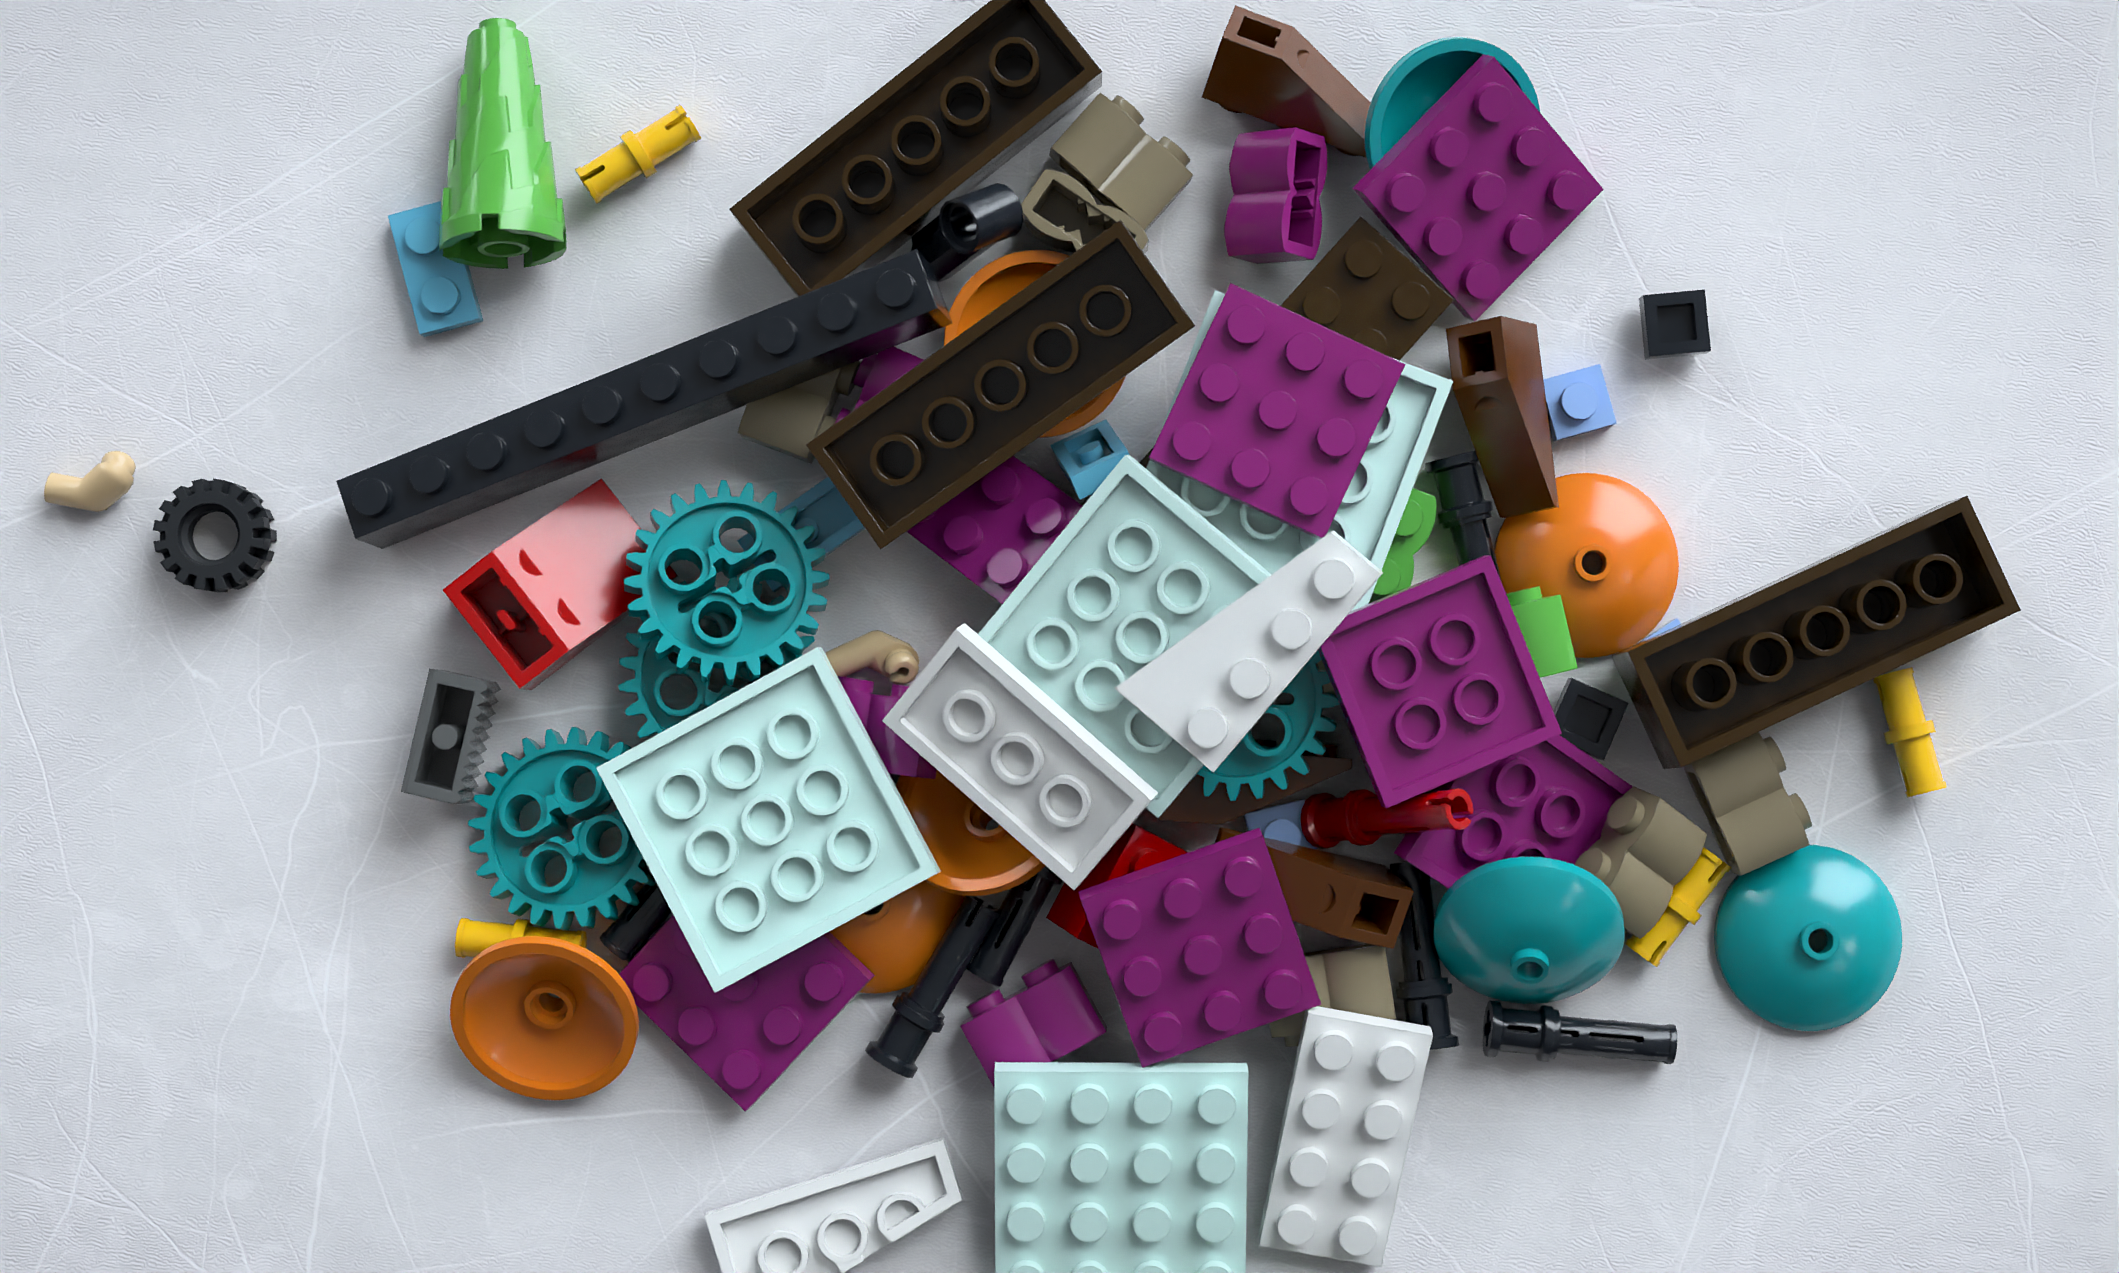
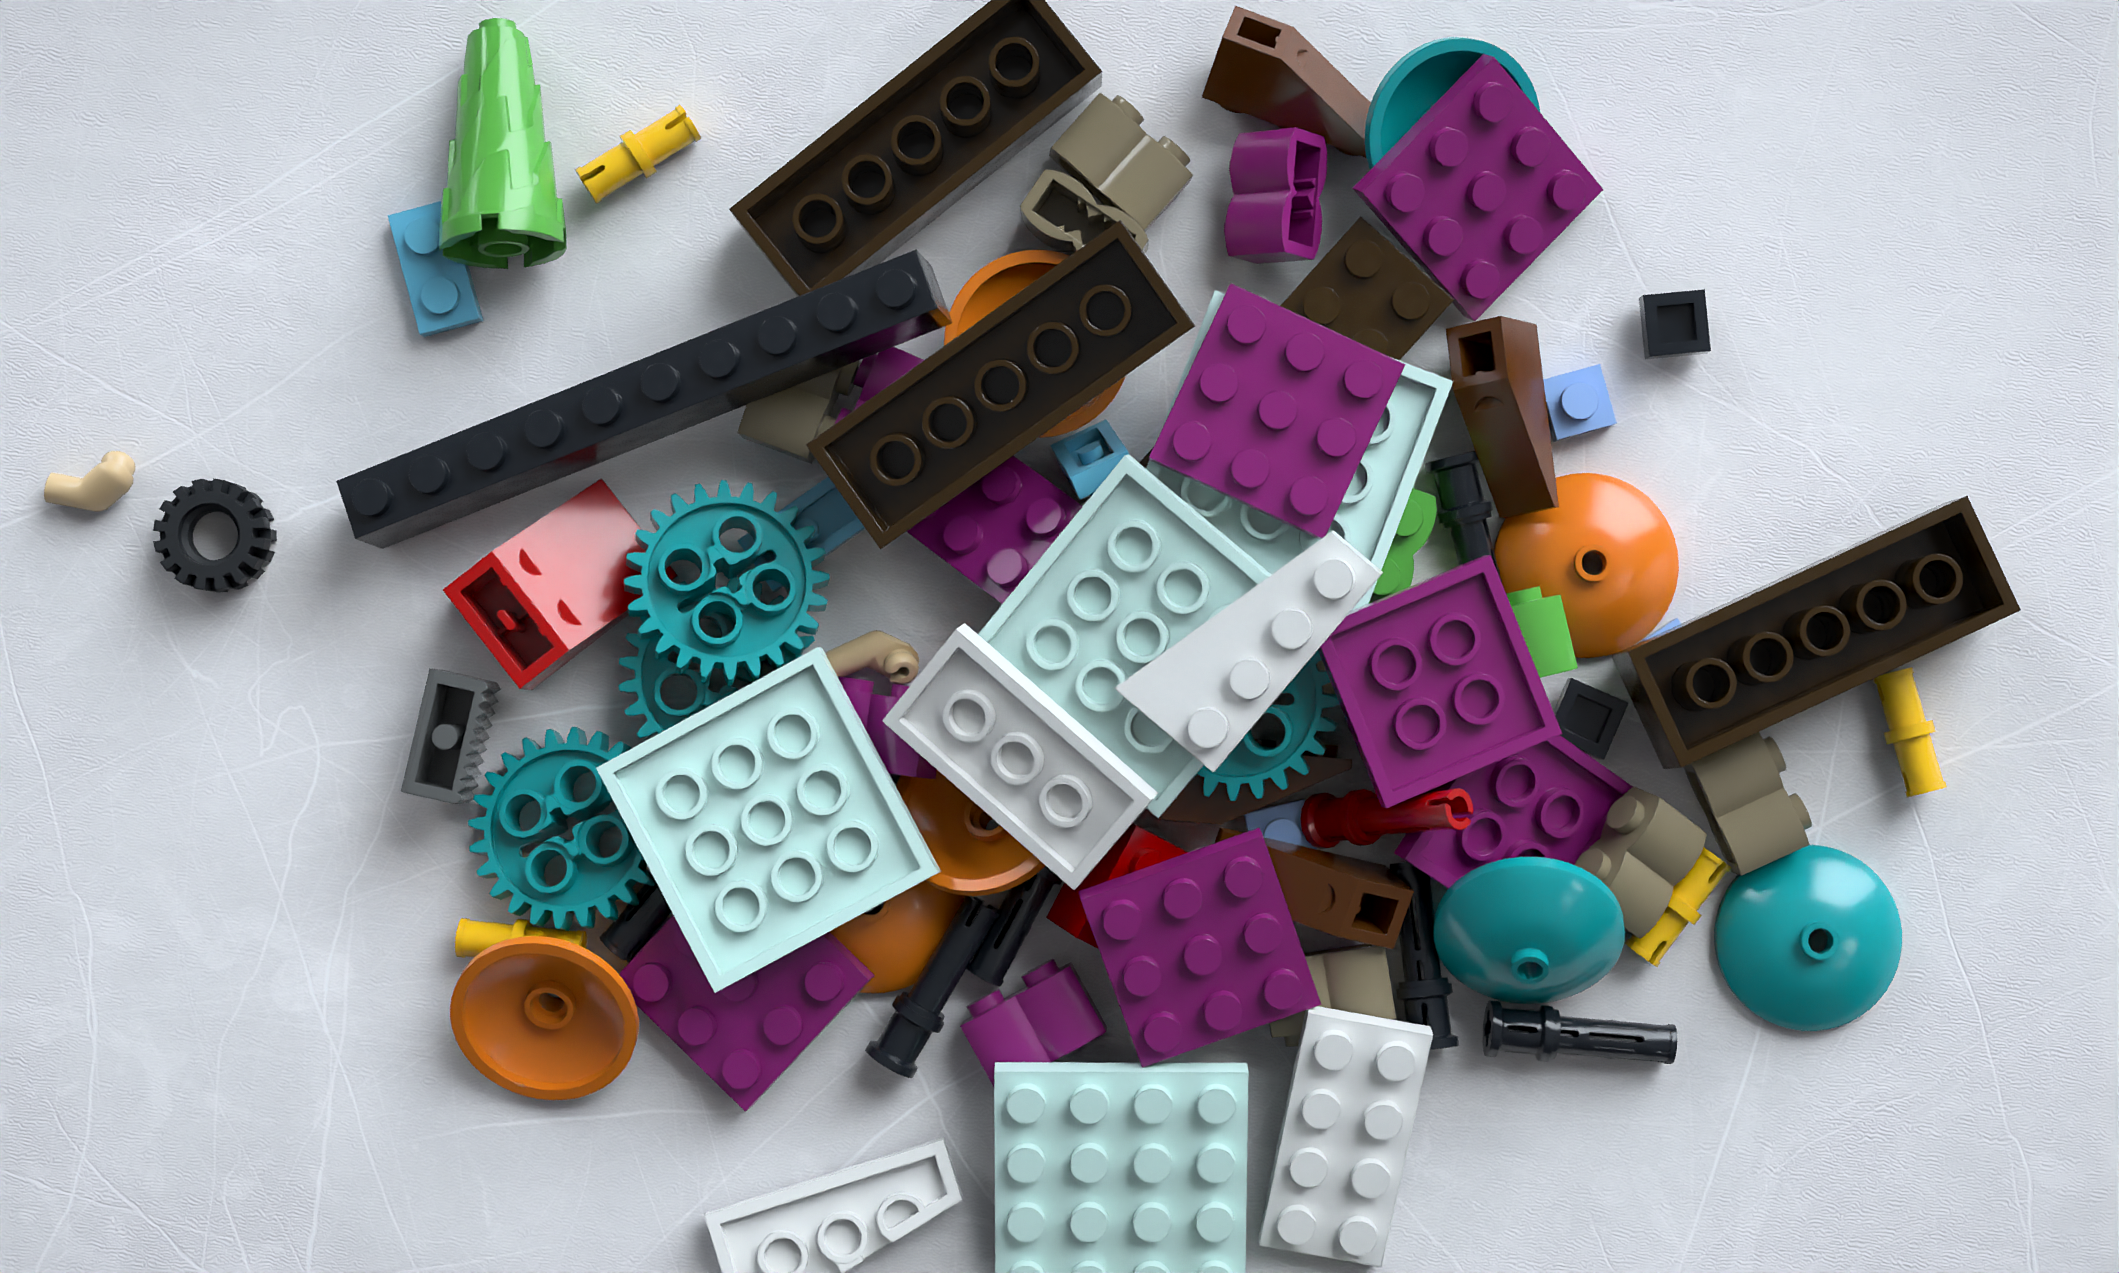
black piece [910,183,1023,282] -> none

